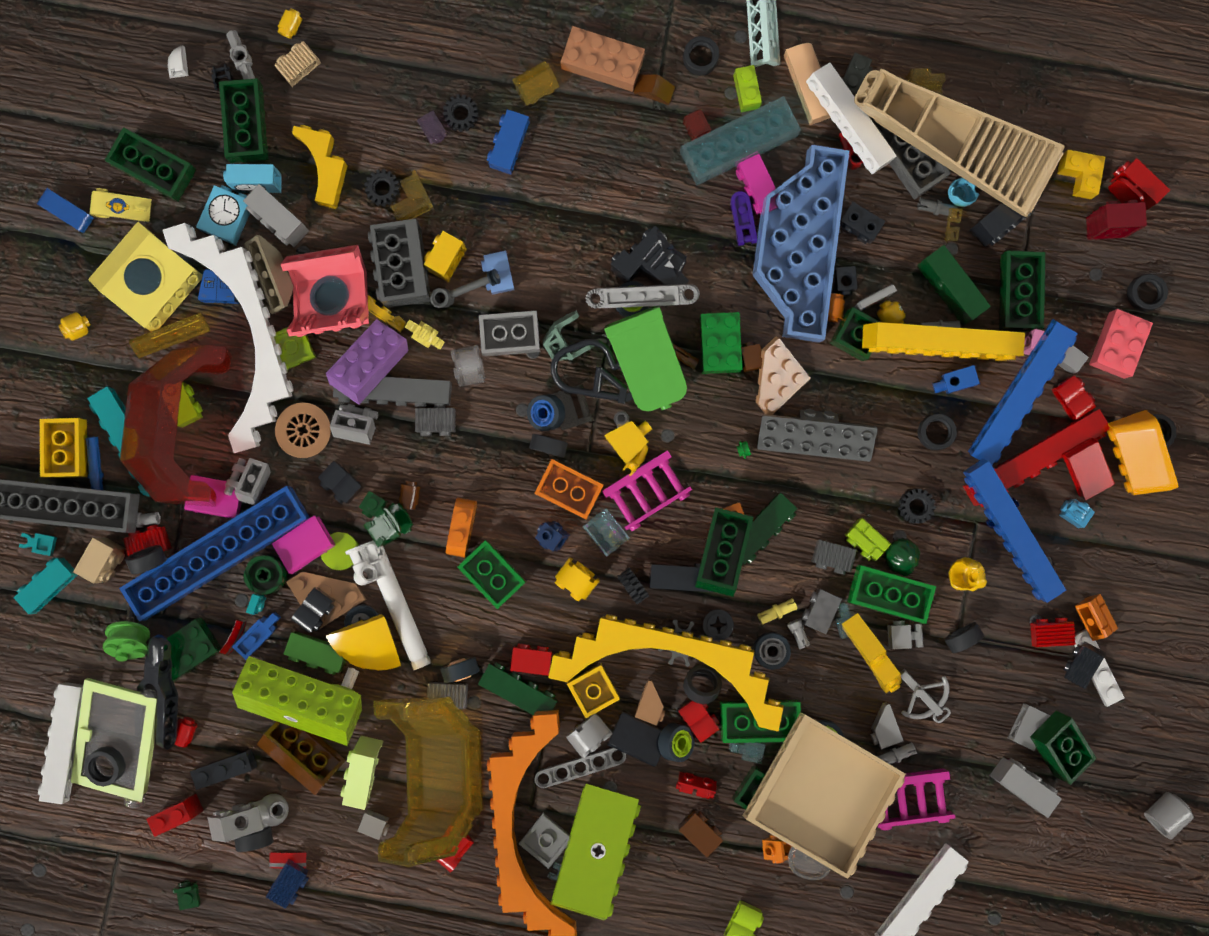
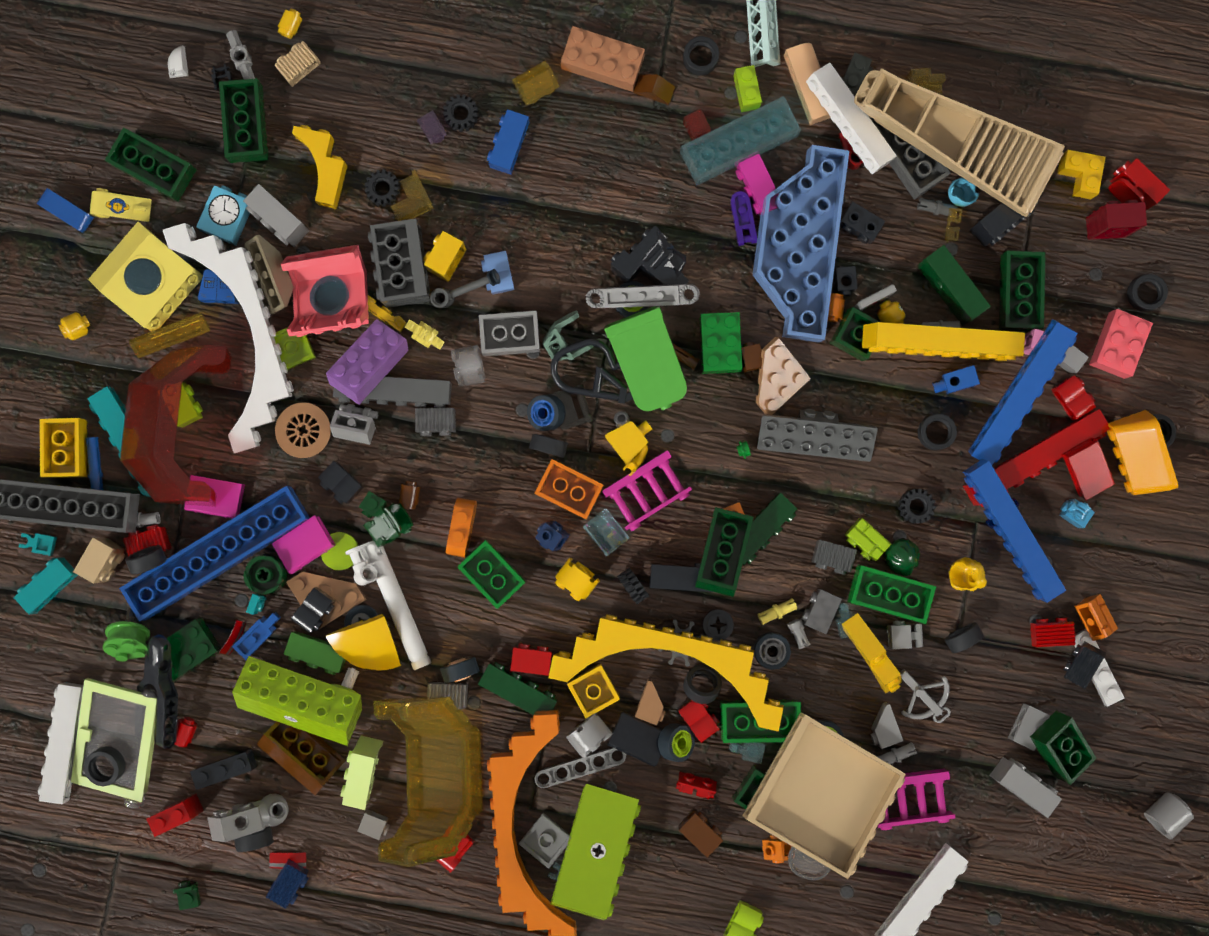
medium azure brick [223,164,282,193] -> none
light grey brick [224,458,271,505] -> none

